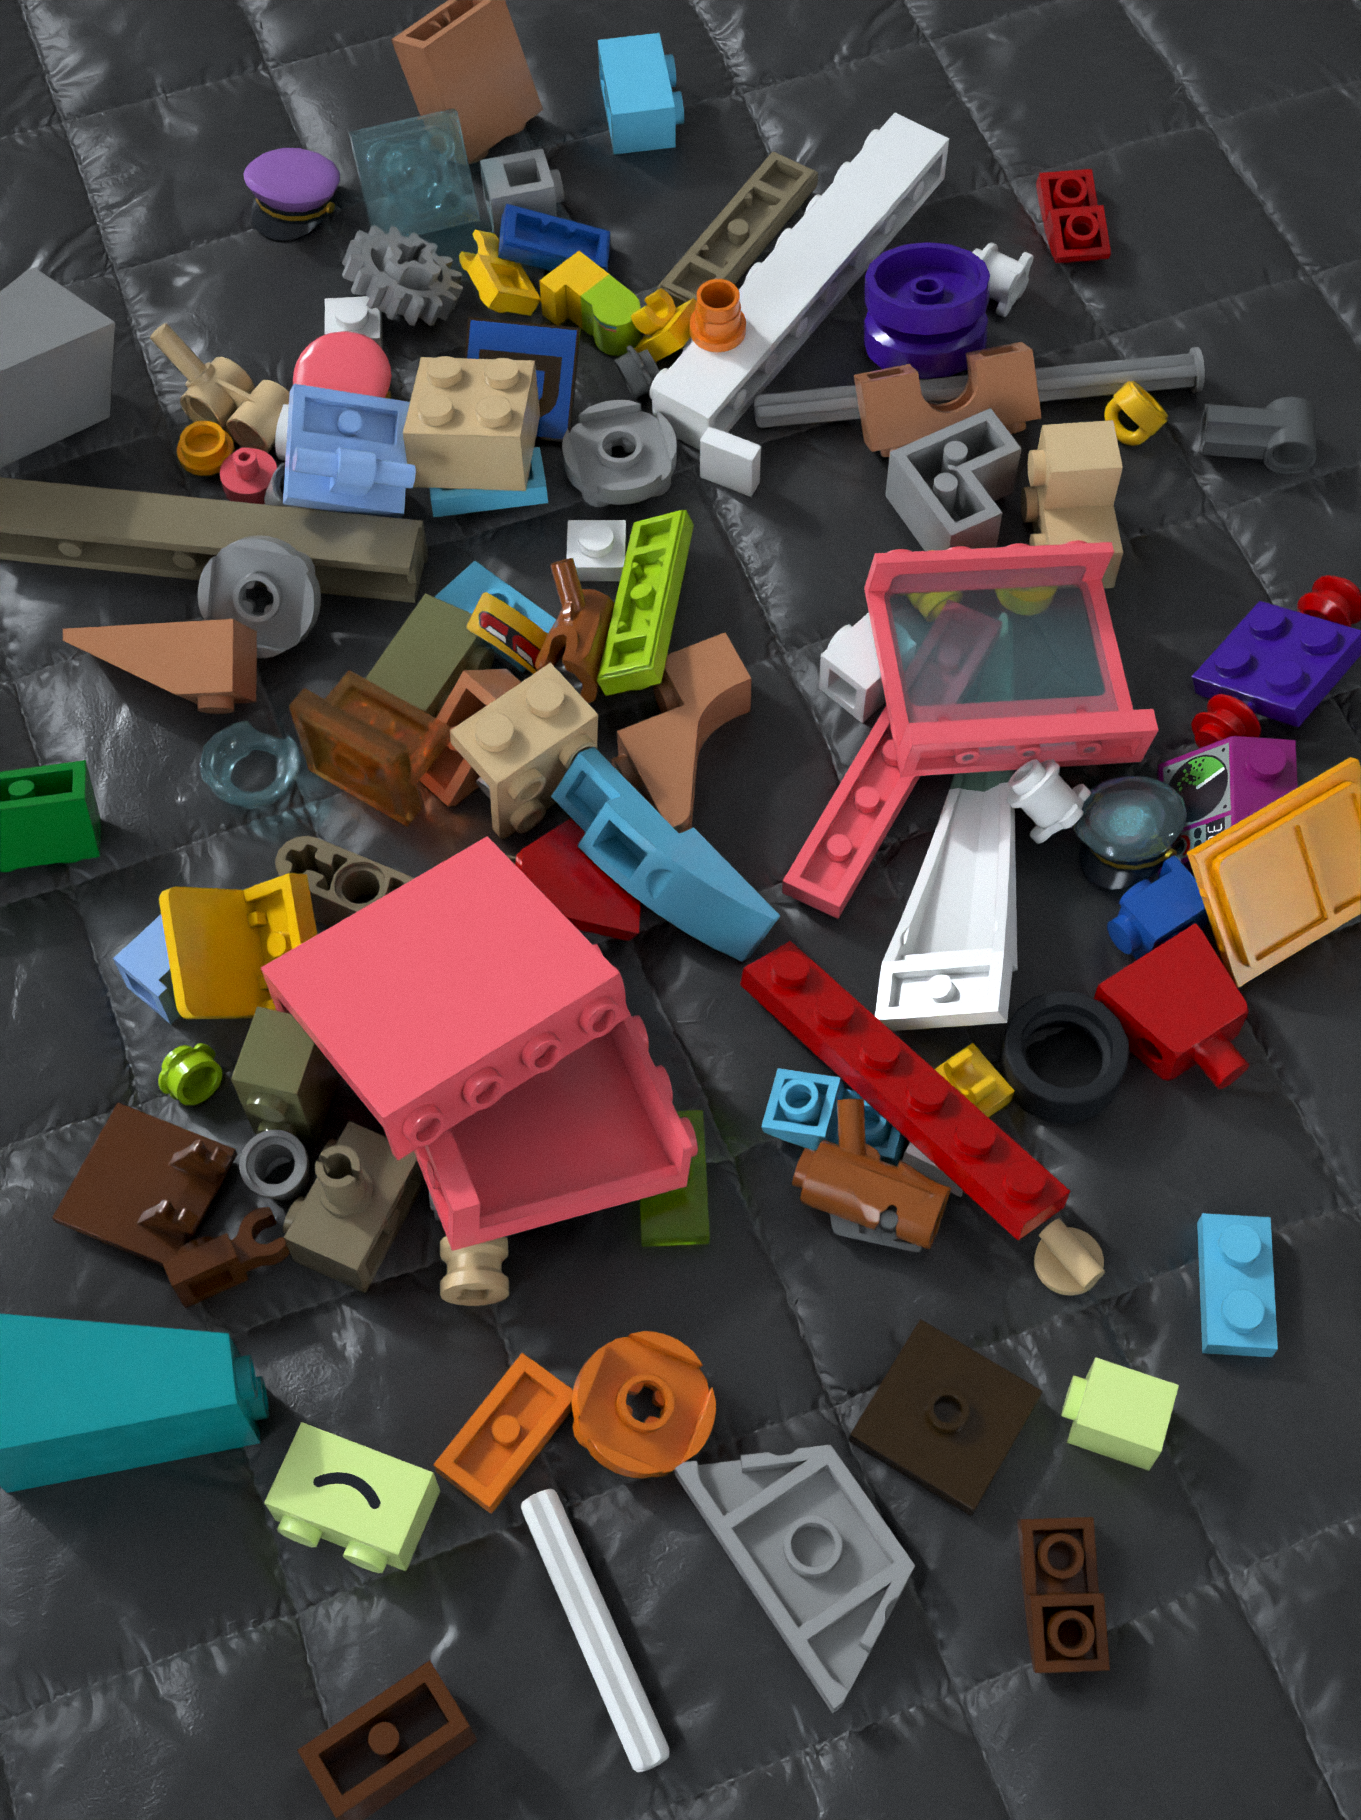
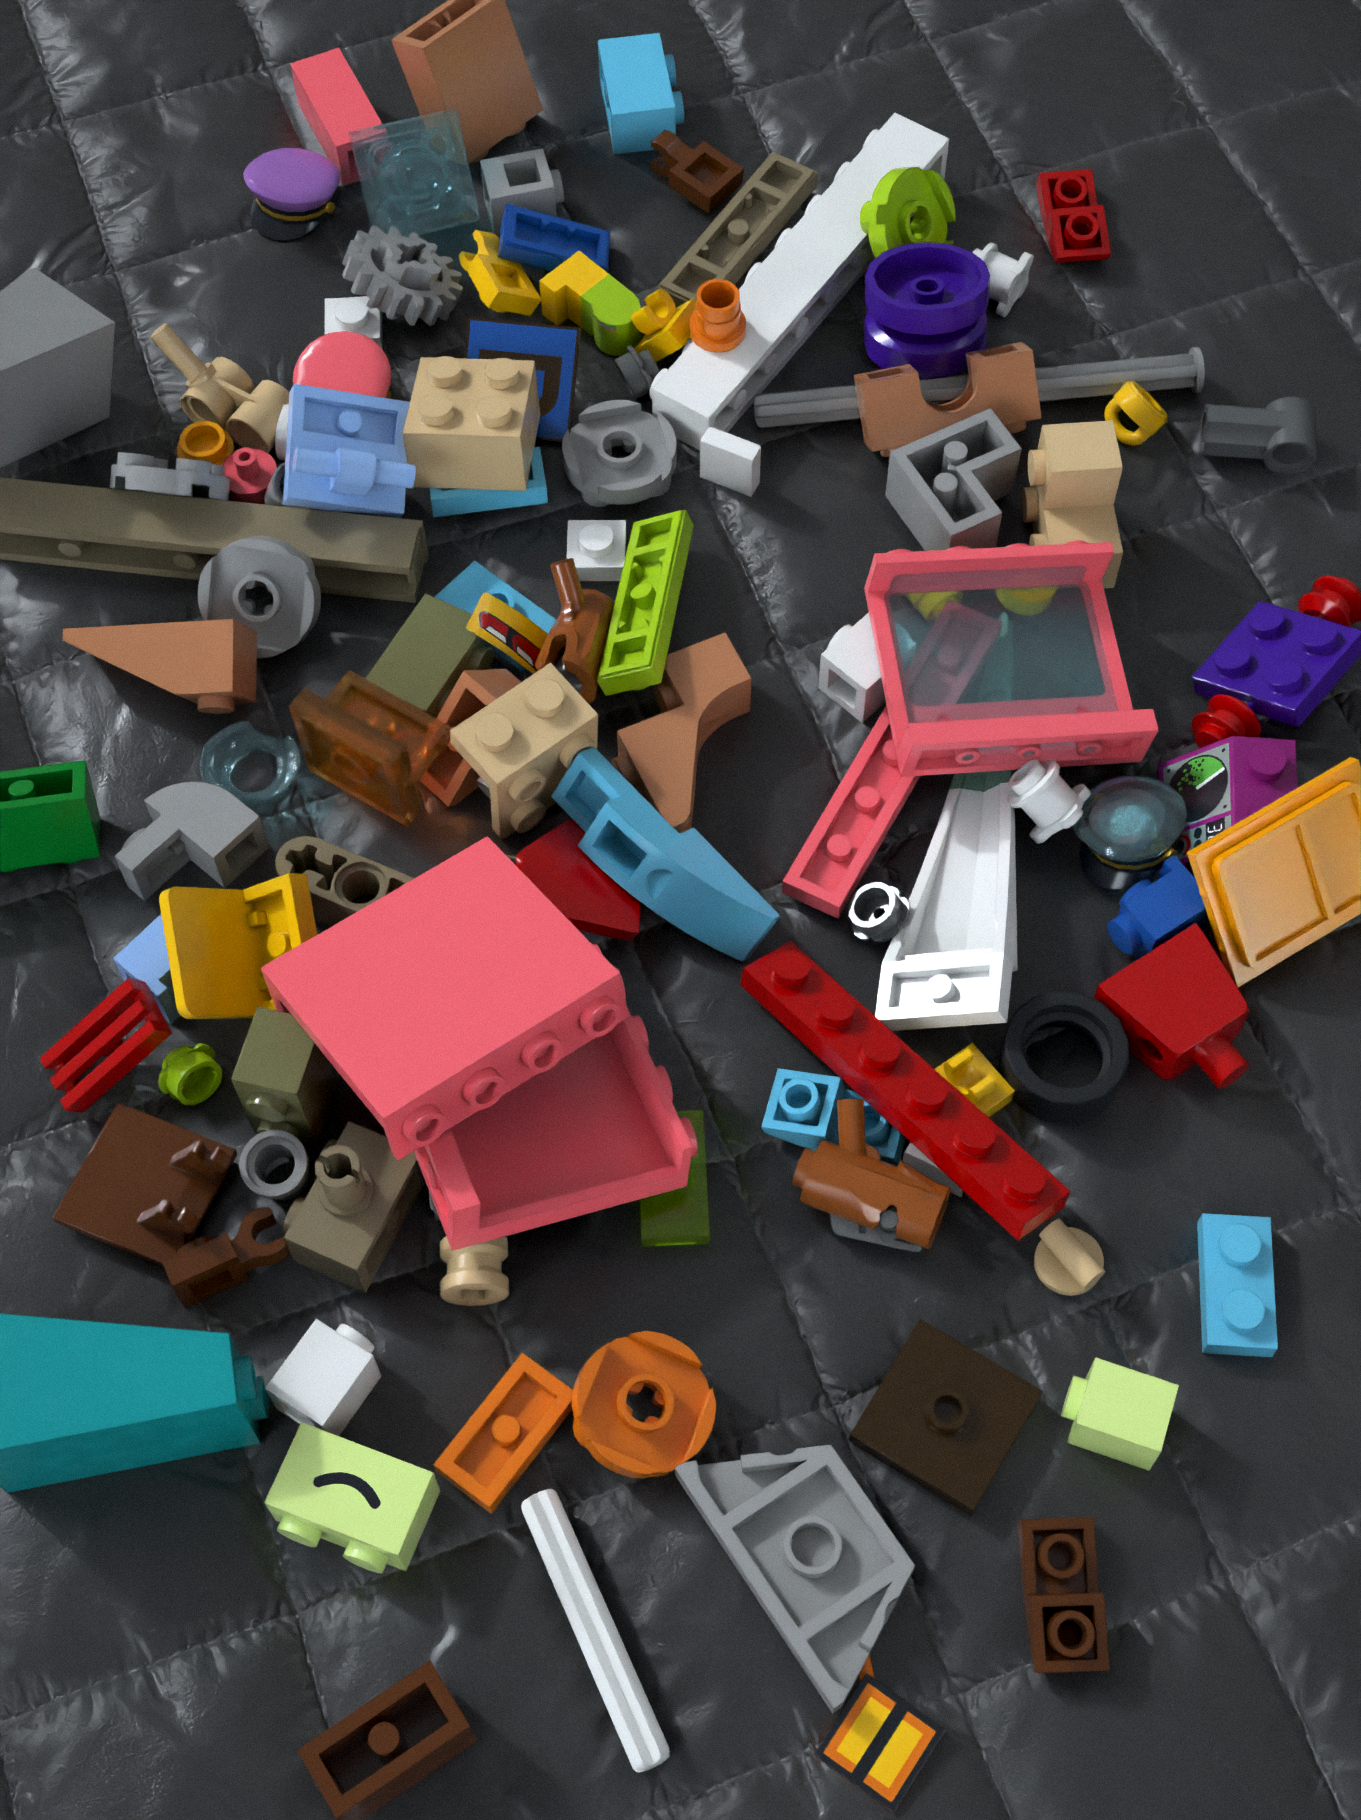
none -> red tile [40,978,172,1113]
none -> light grey plate [110,452,230,501]
none -> light grey brick [114,782,270,901]
none -> white brick [265,1319,382,1436]
none -> coral brick [290,47,392,186]
none -> reddish brown plate [650,130,744,213]
none -> piece [814,1654,946,1813]
none -> dark grey plate [848,882,910,943]
none -> lime plate [860,166,956,259]

